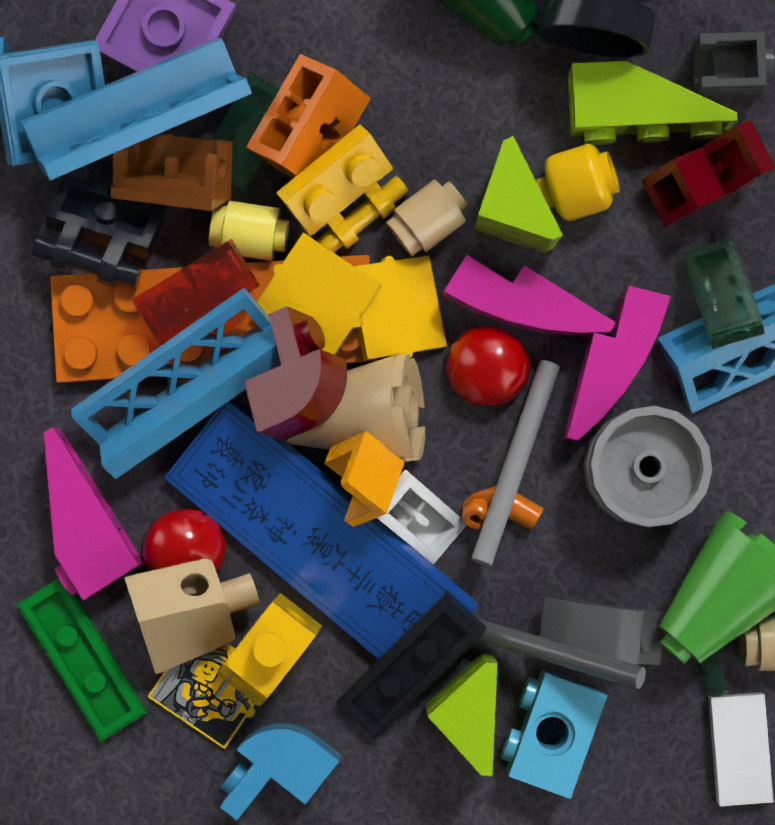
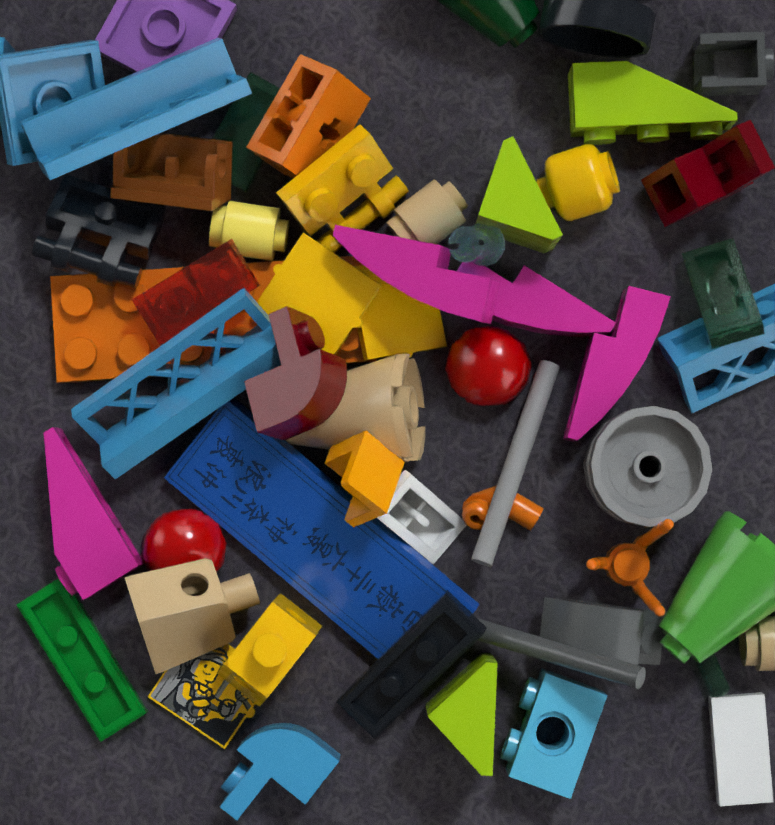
none -> dark pink slope [333,225,500,324]
none -> clear light blue pin [449,222,505,266]
none -> orange plant [586,519,674,617]

